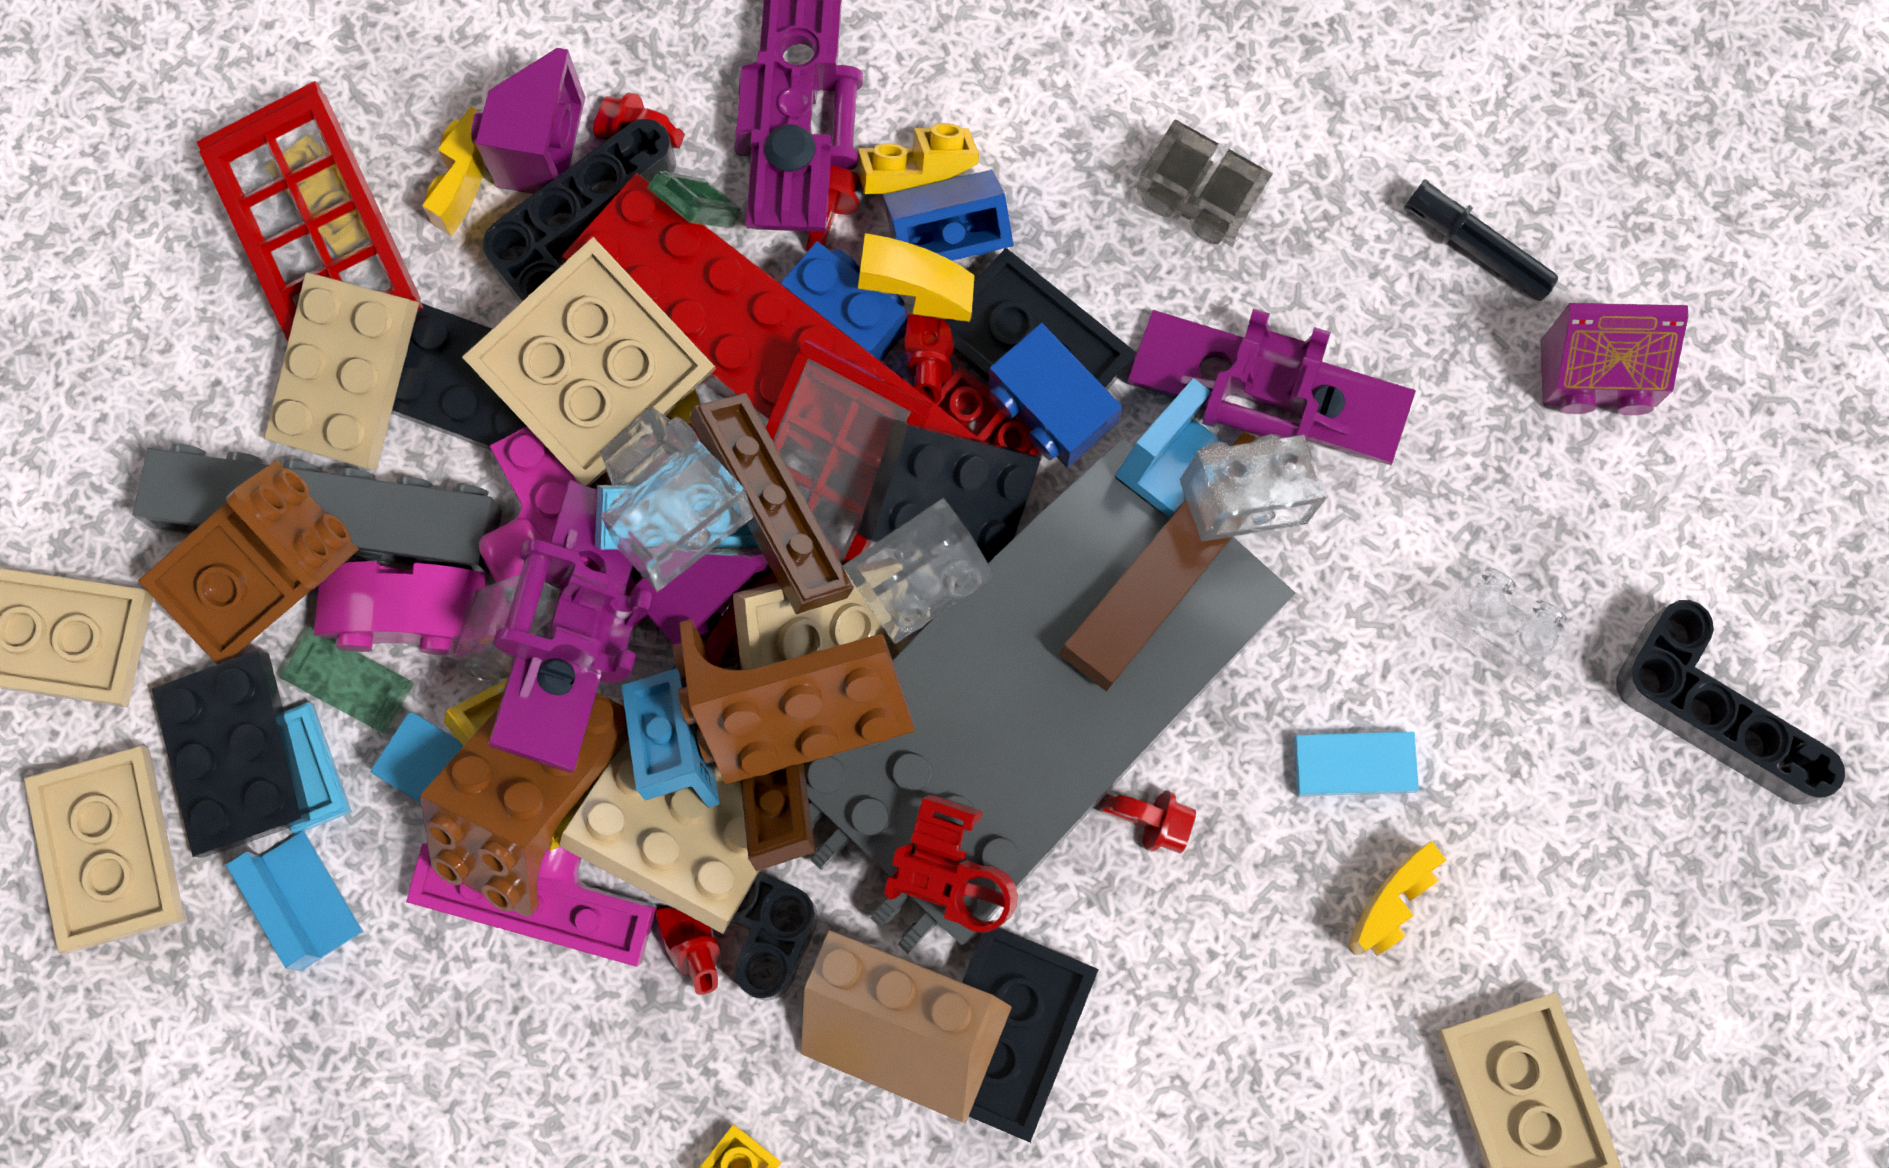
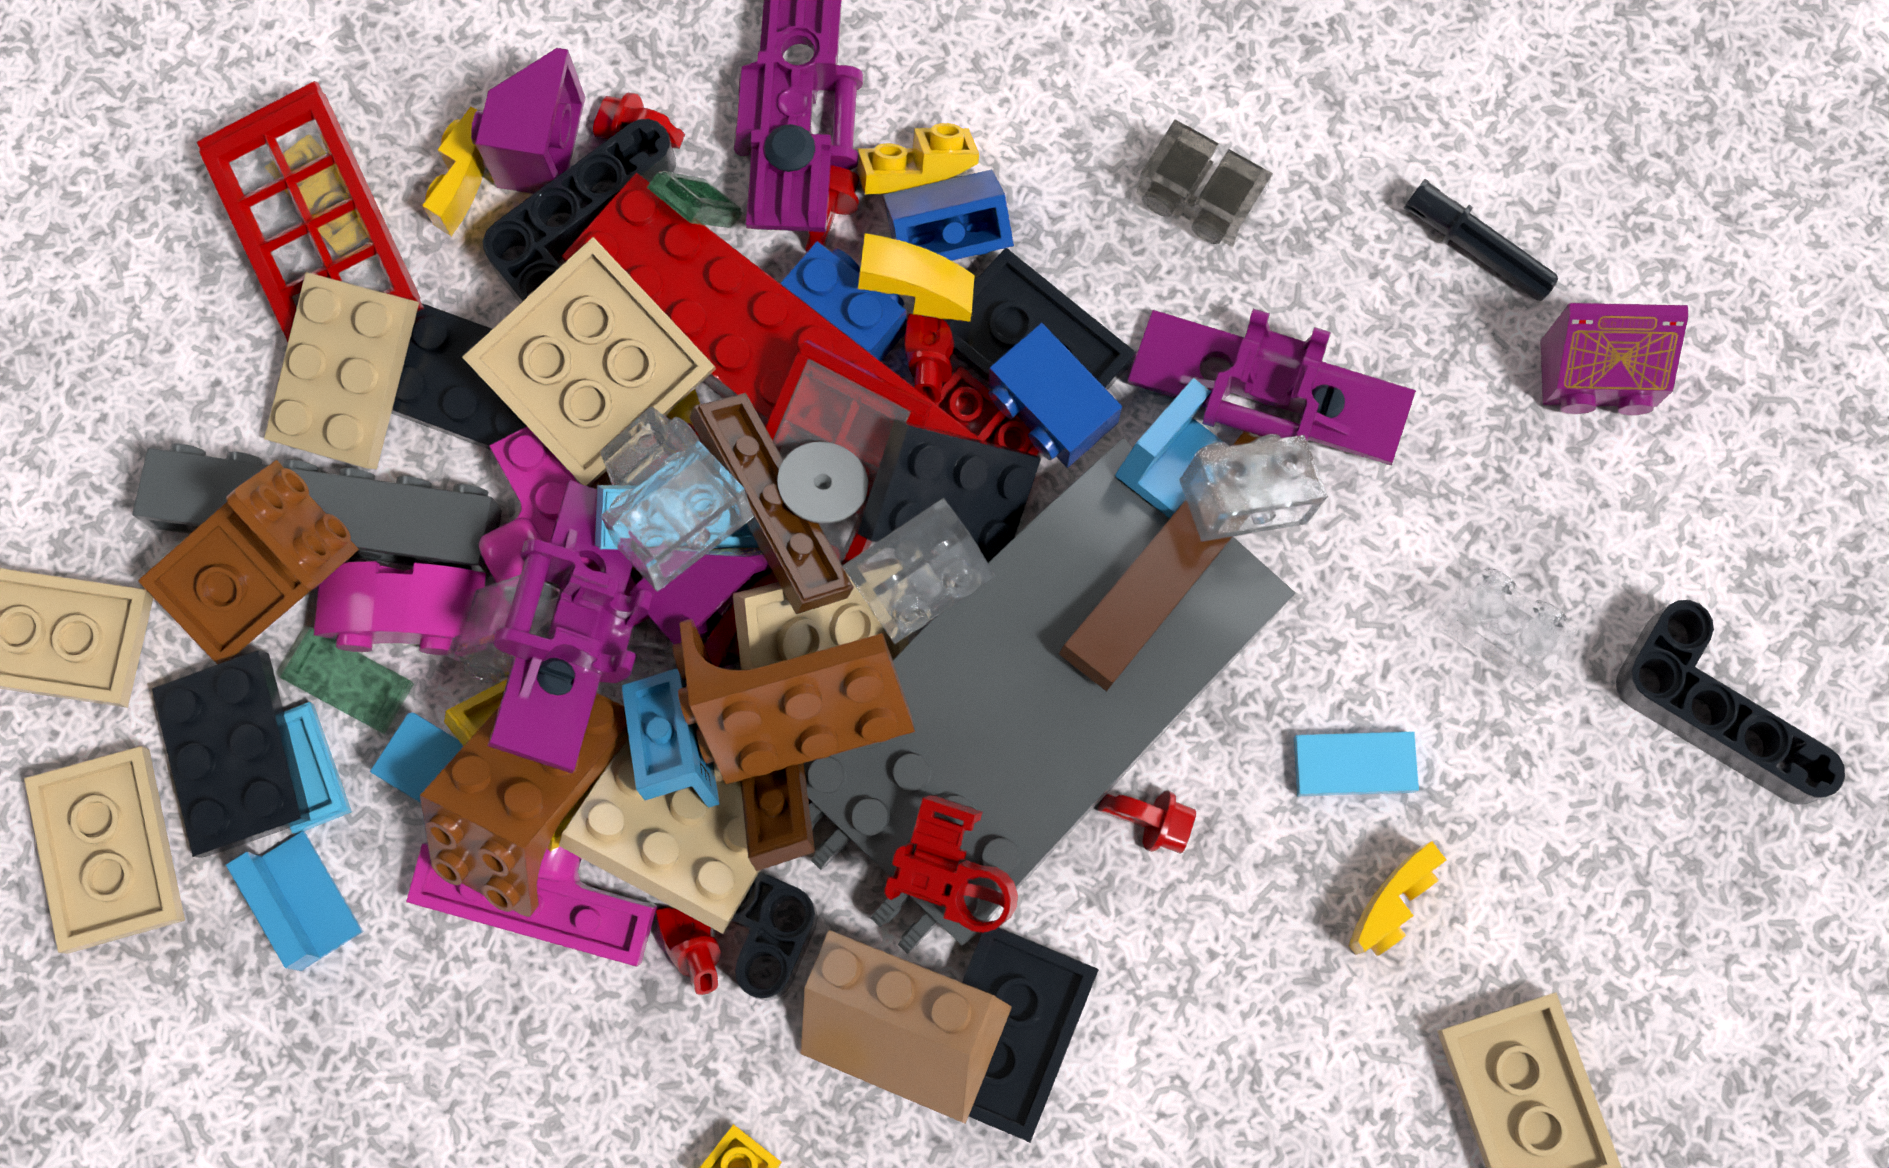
none -> light grey piece [777,442,868,523]

